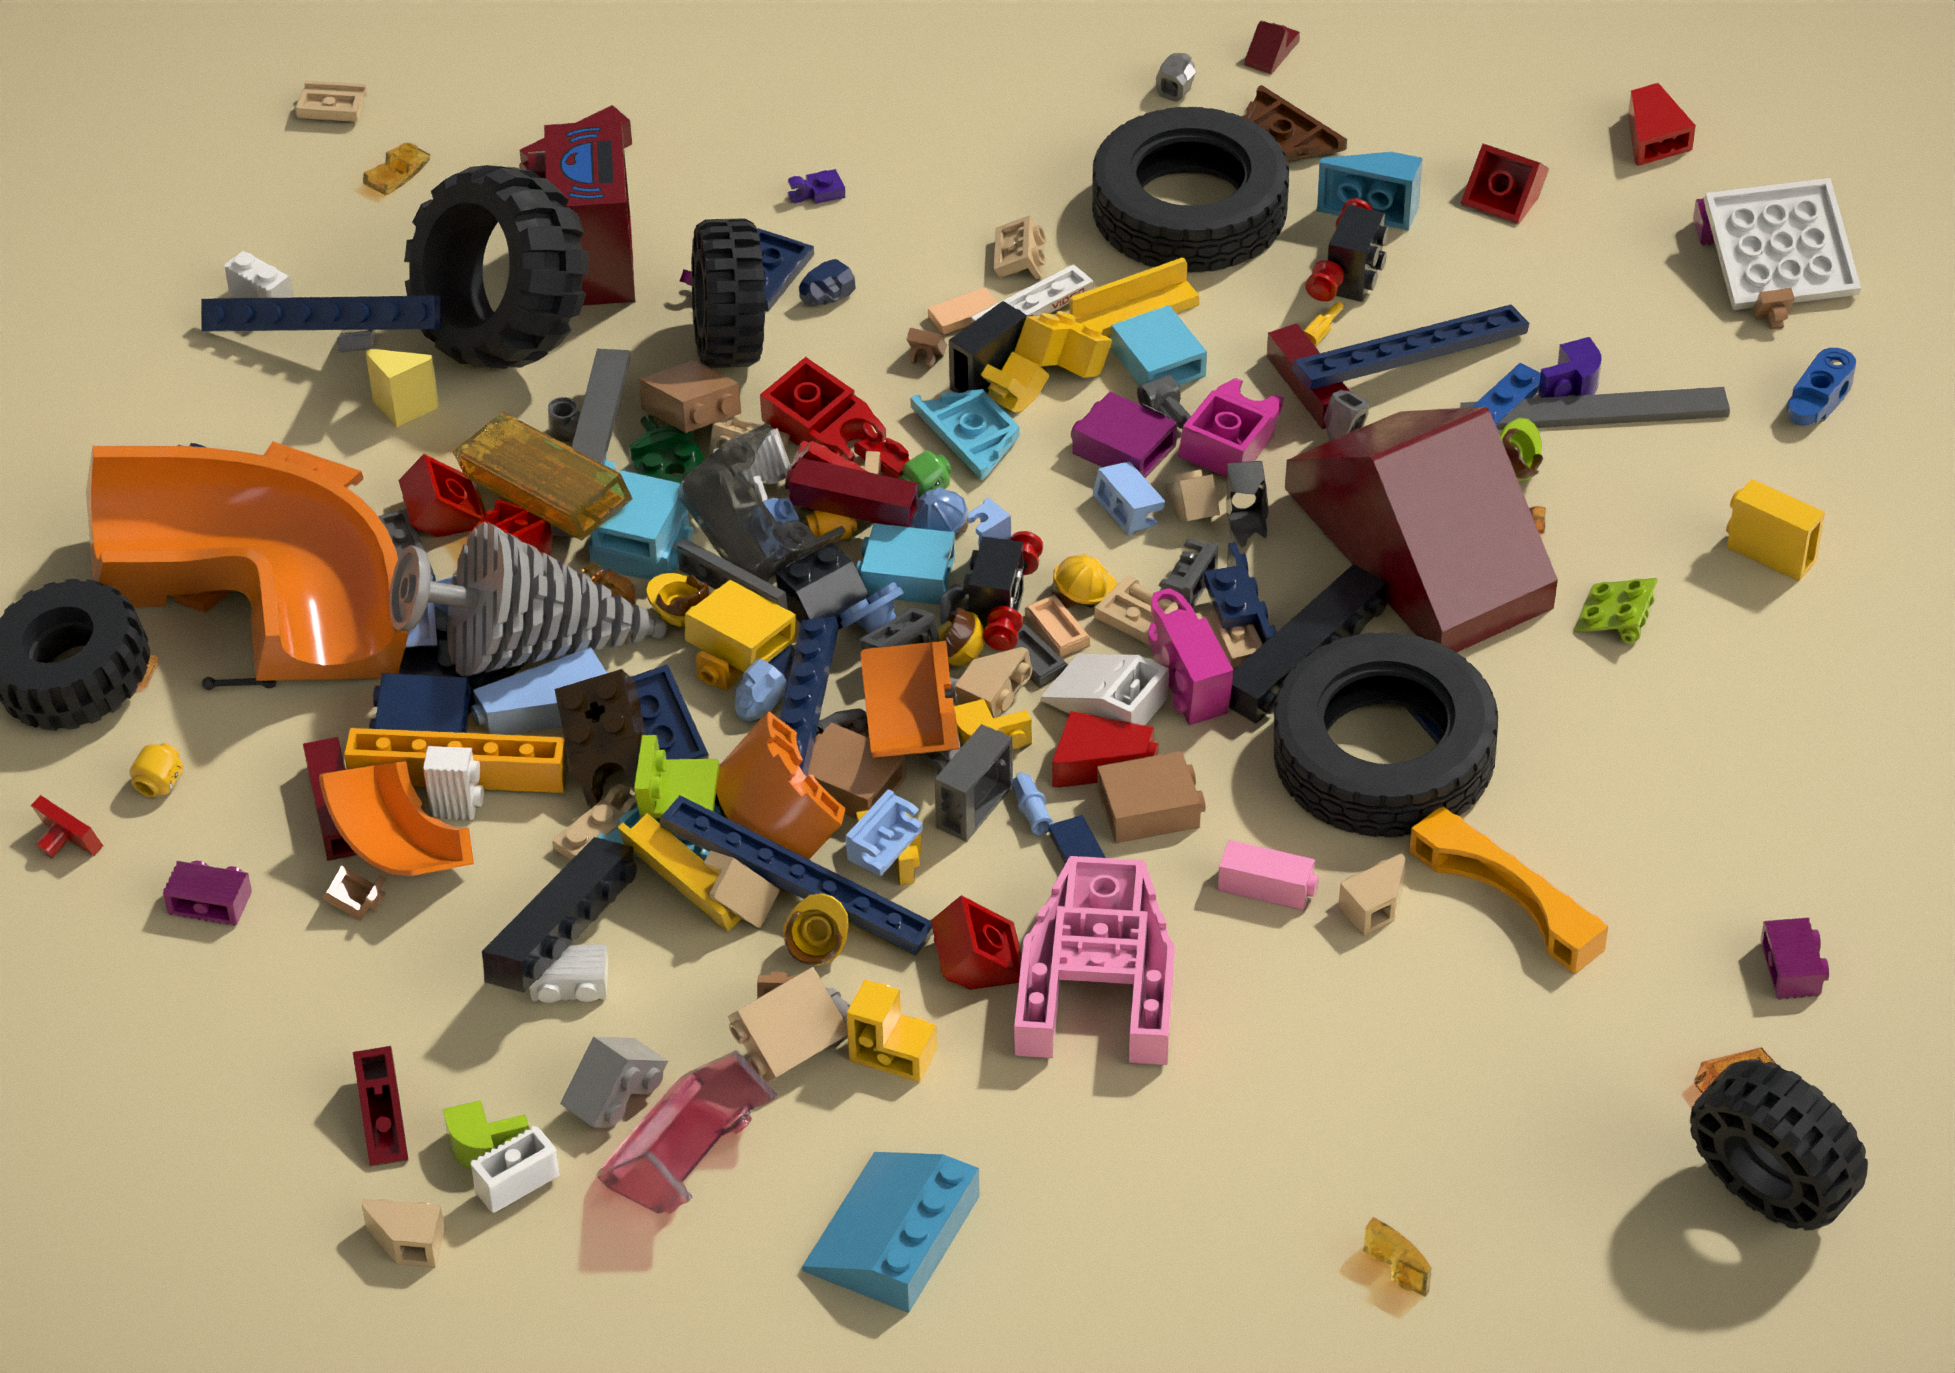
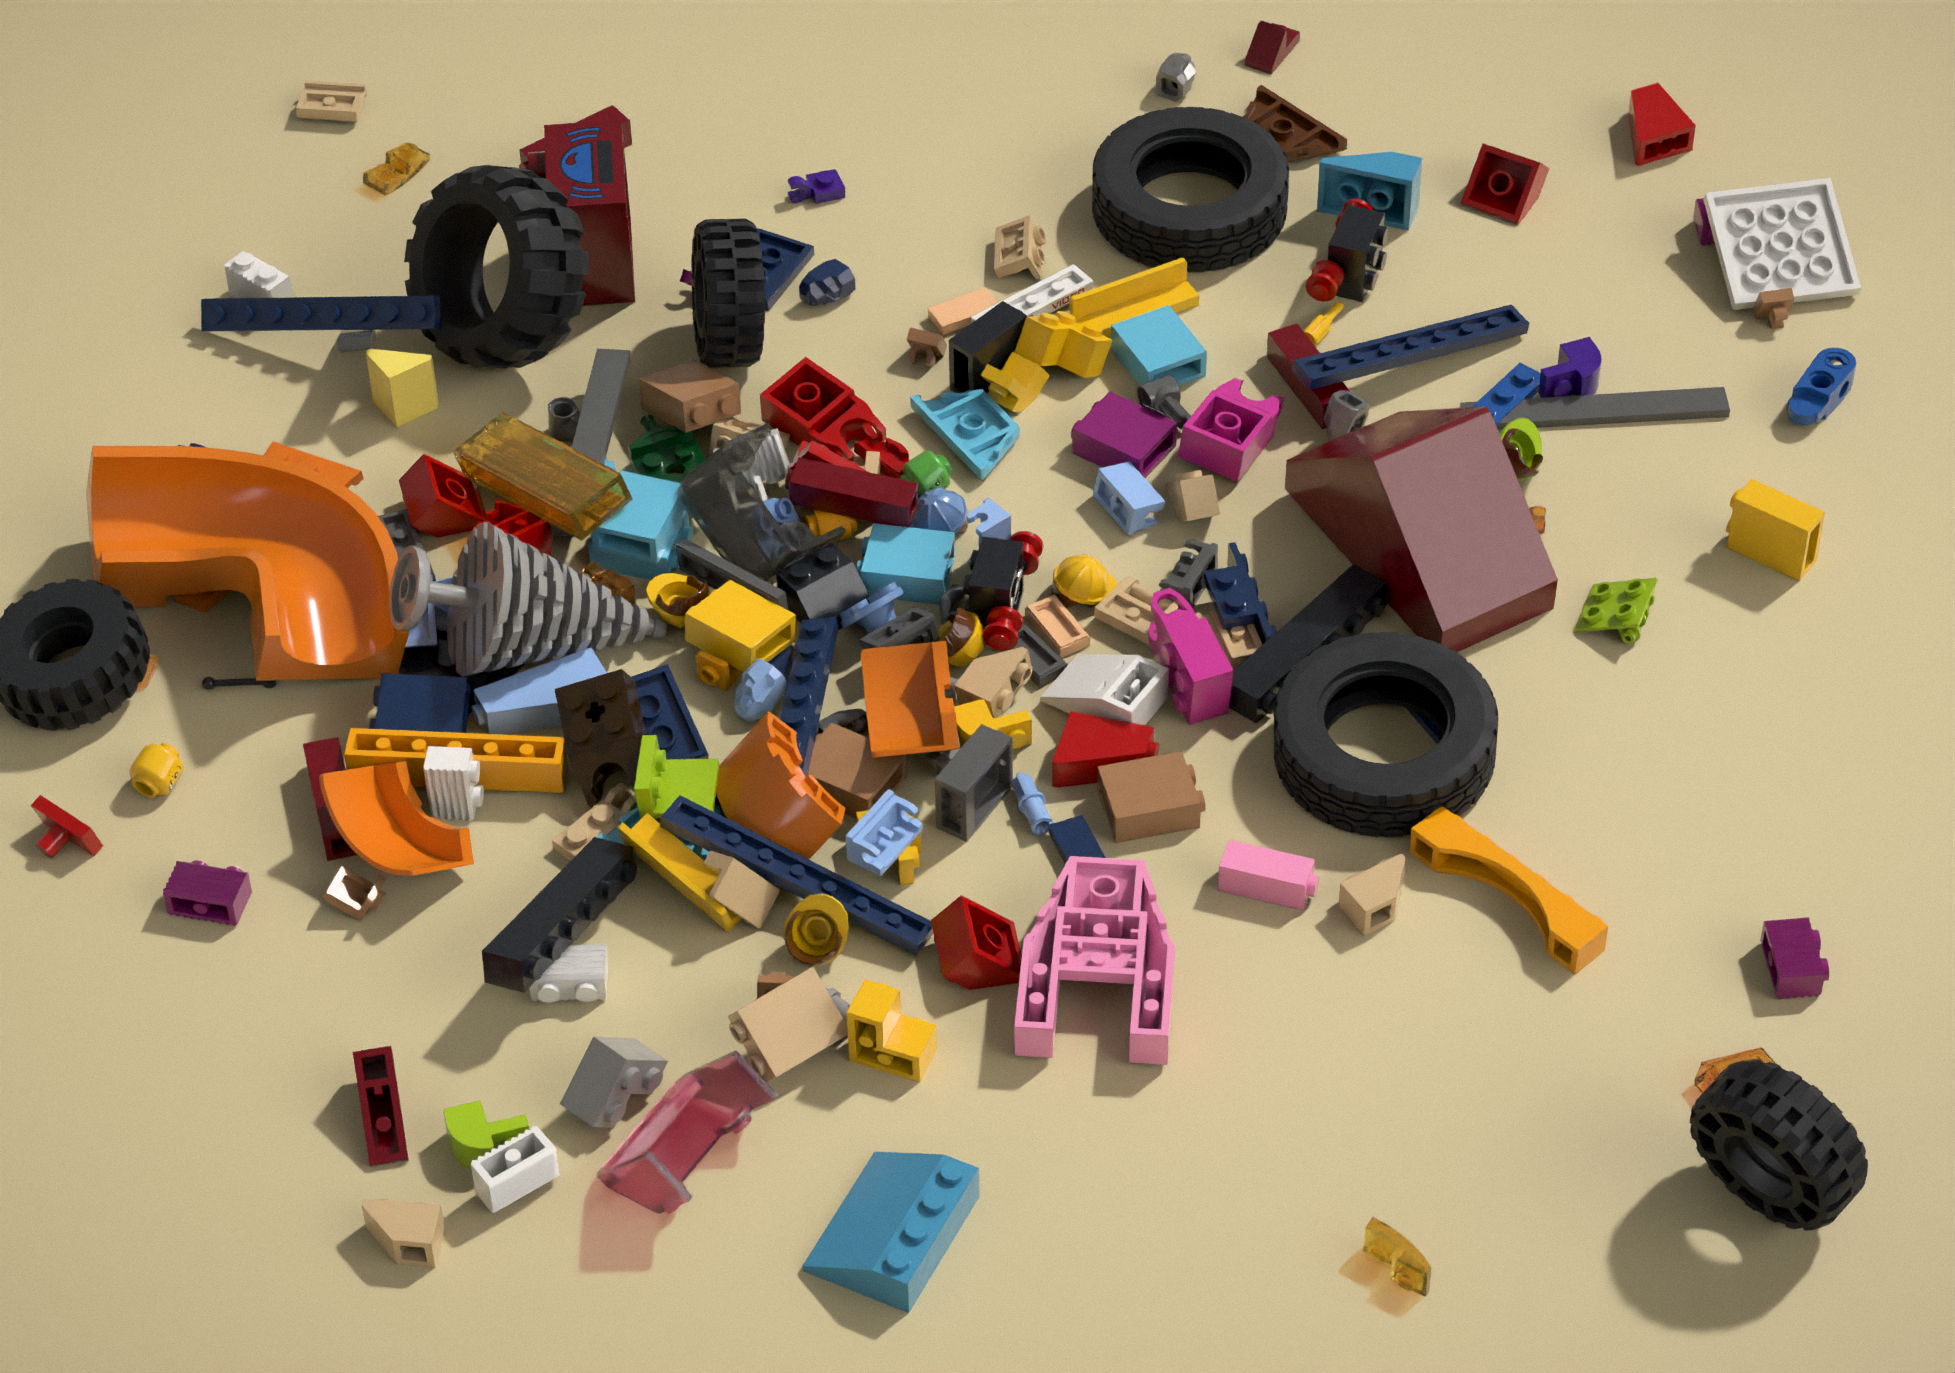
dark grey piece [1226,461,1269,548] -> none

